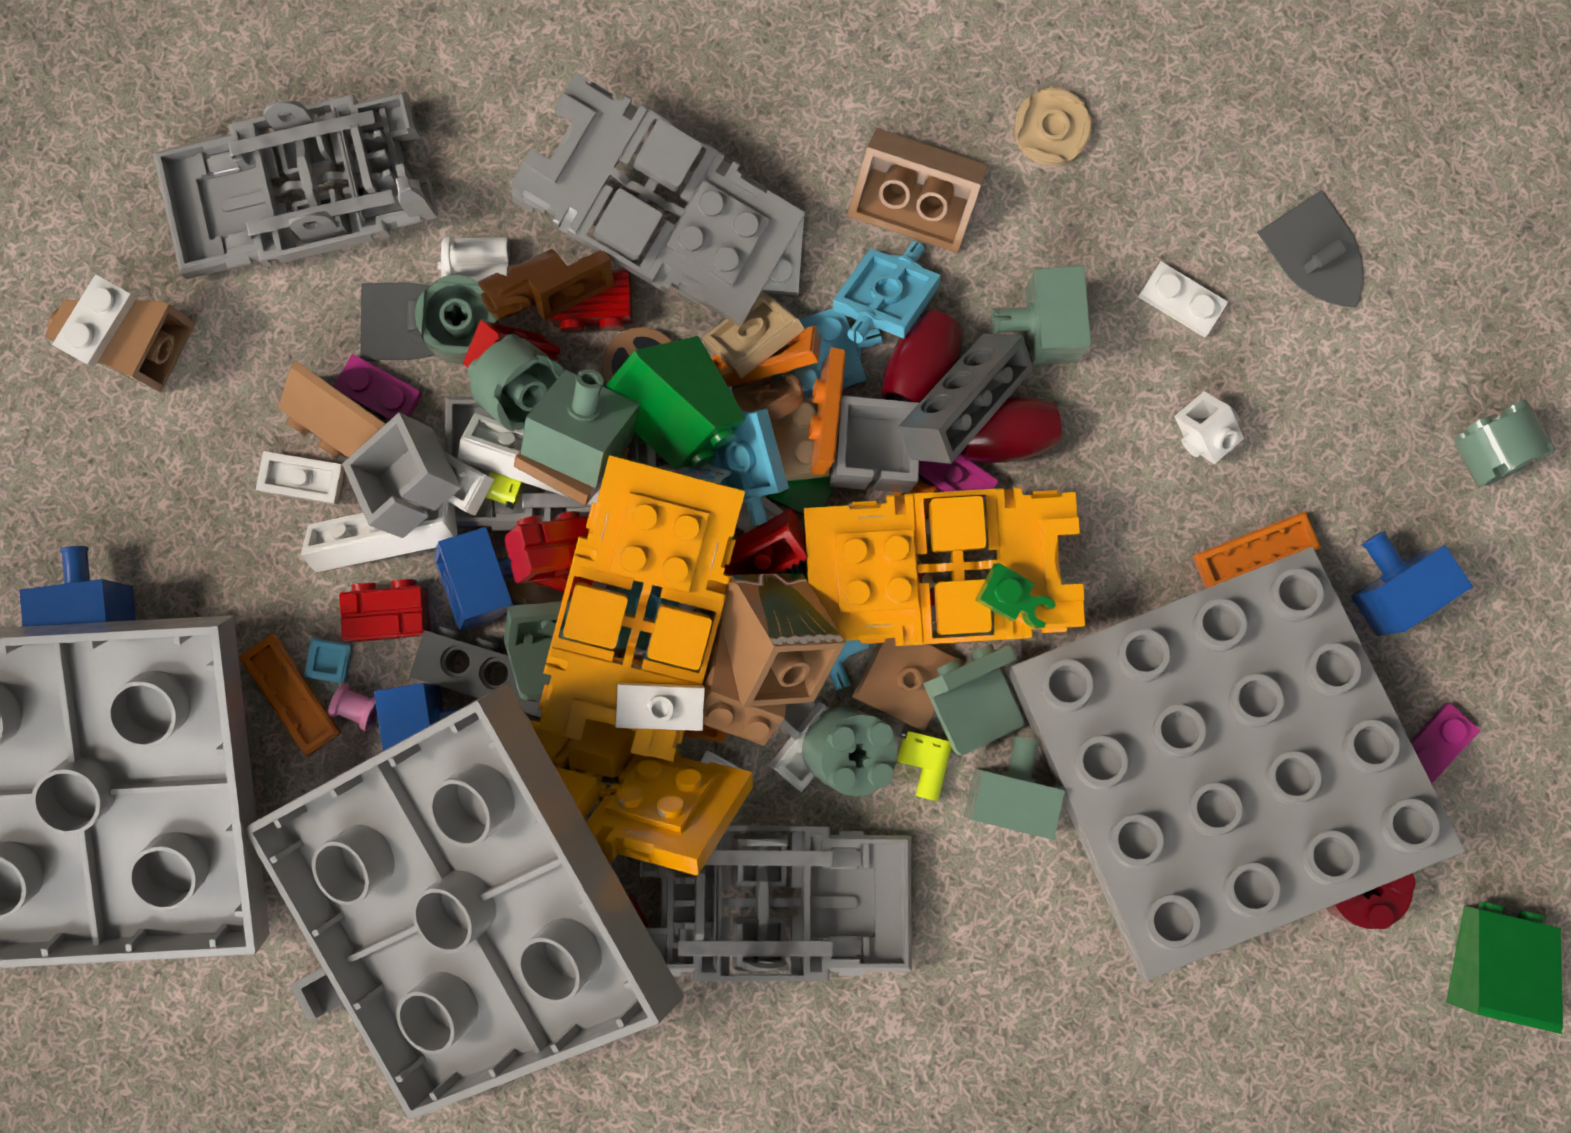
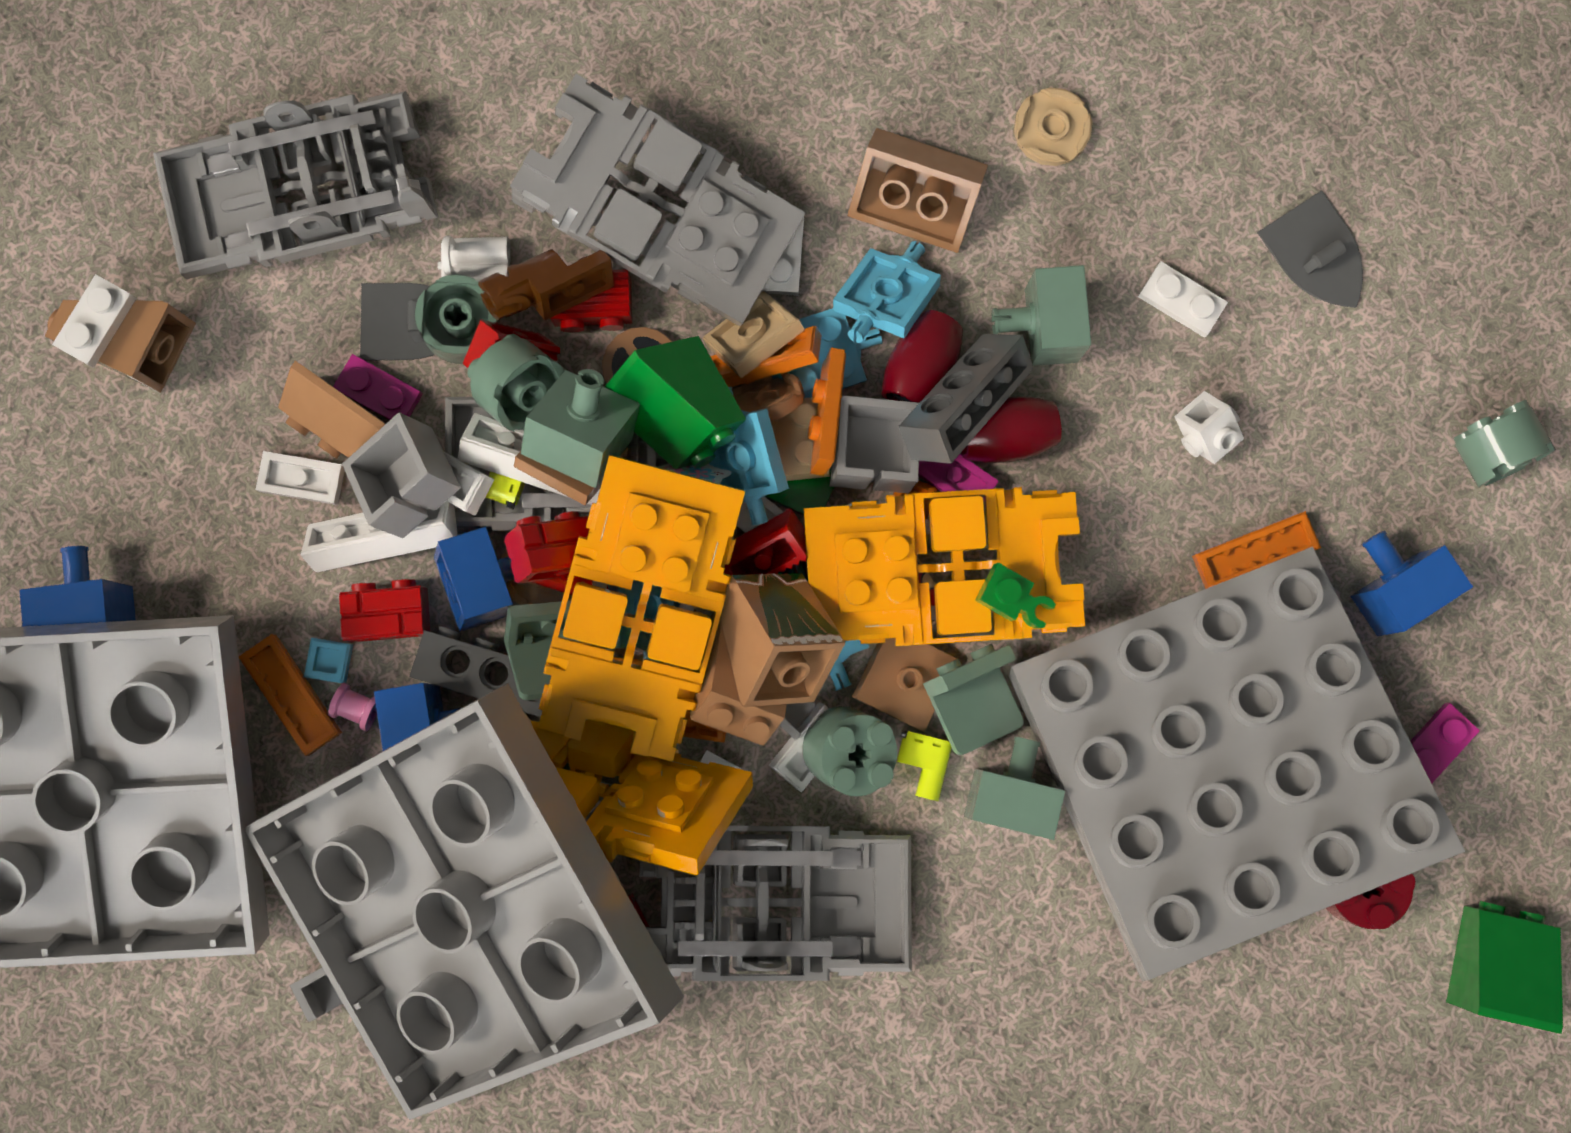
white plate [616,682,705,731] -> none

